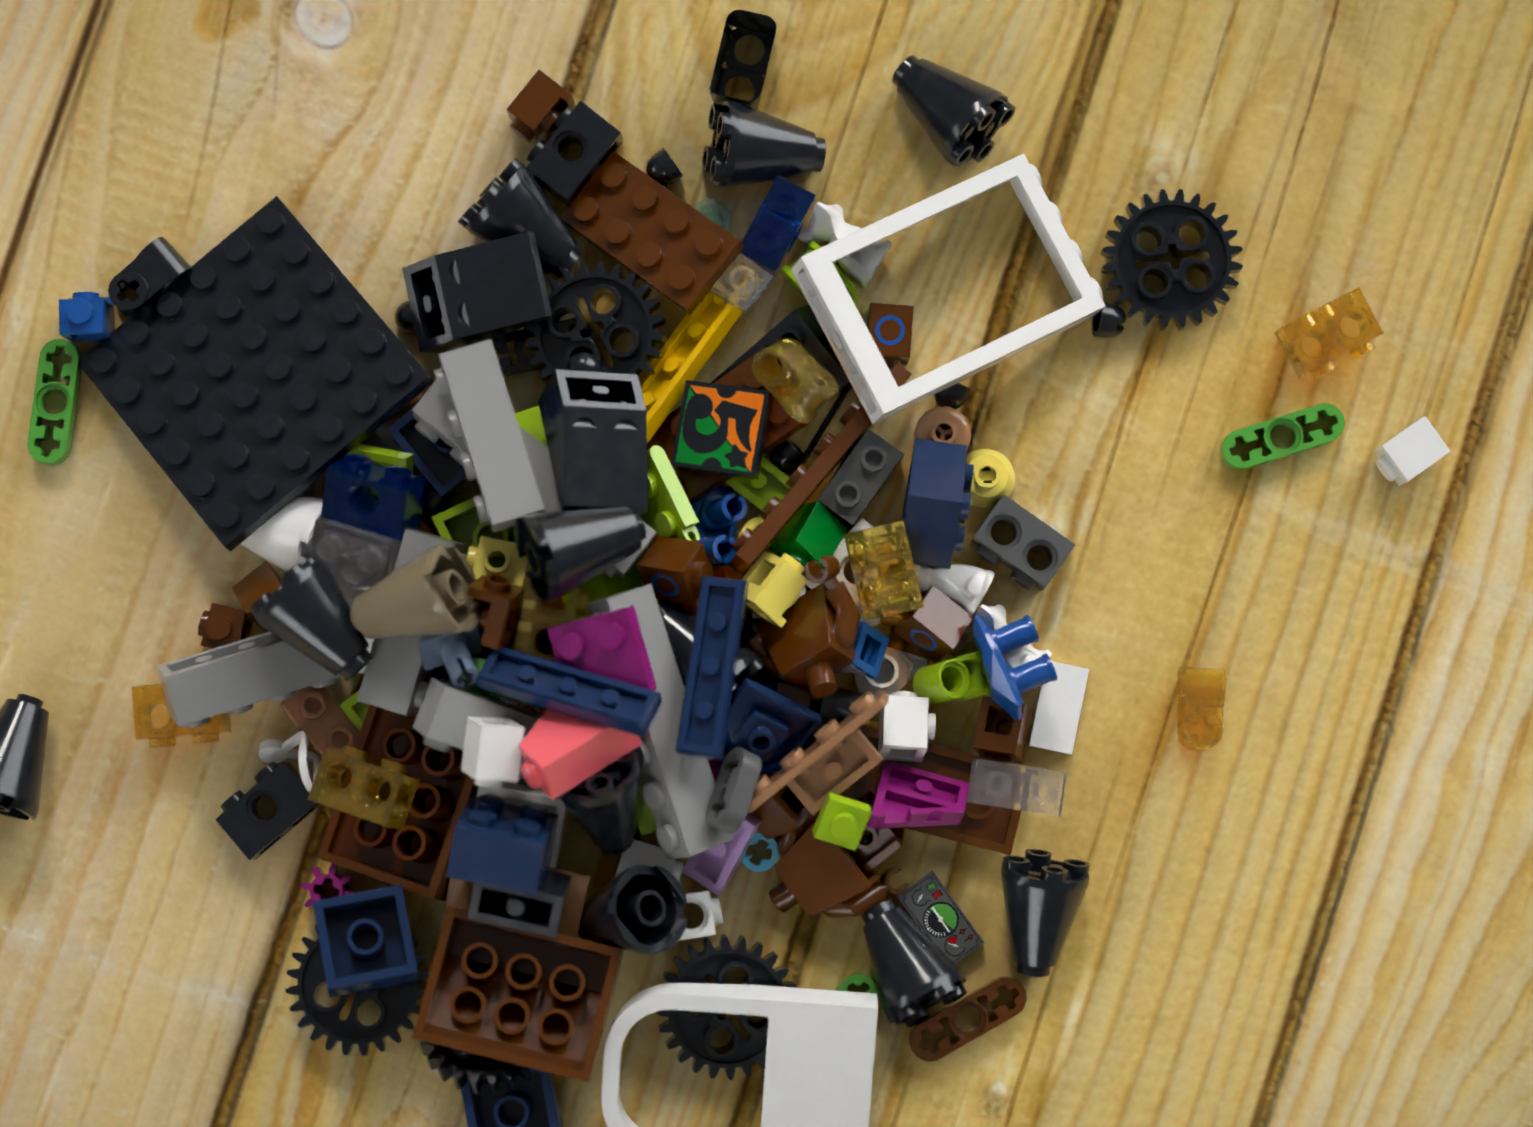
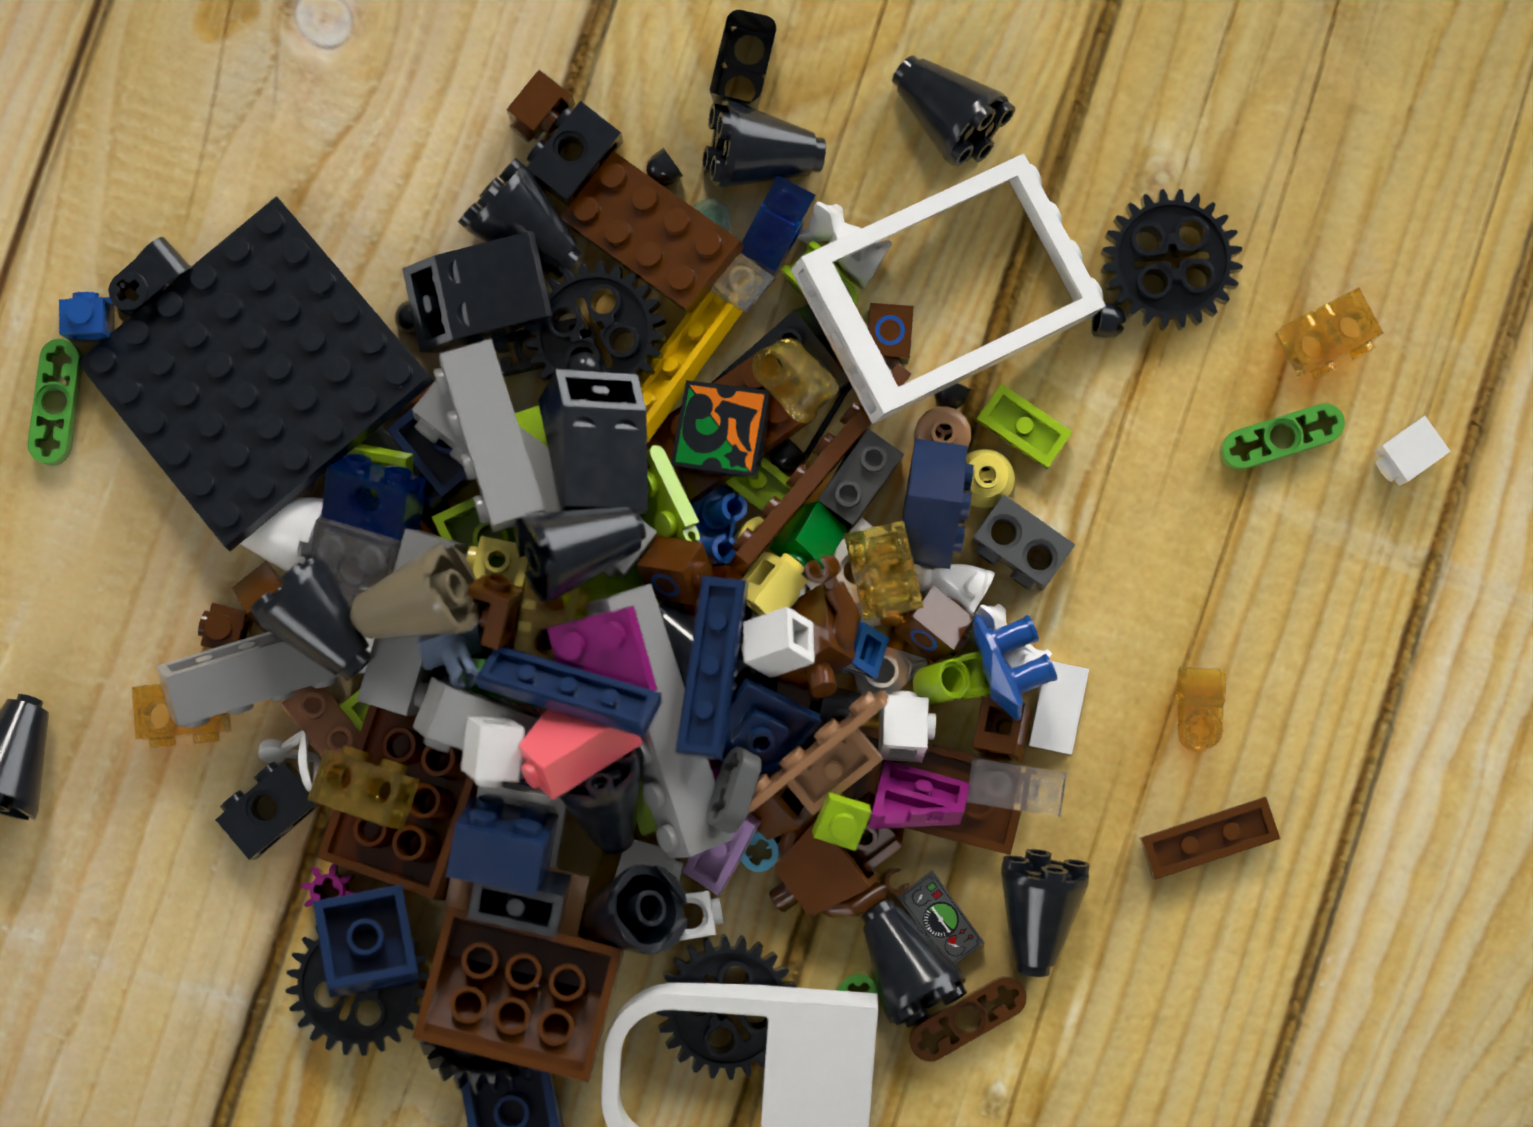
none -> white brick [742,607,815,678]
none -> lime plate [975,383,1073,469]
none -> reddish brown plate [1139,797,1280,880]

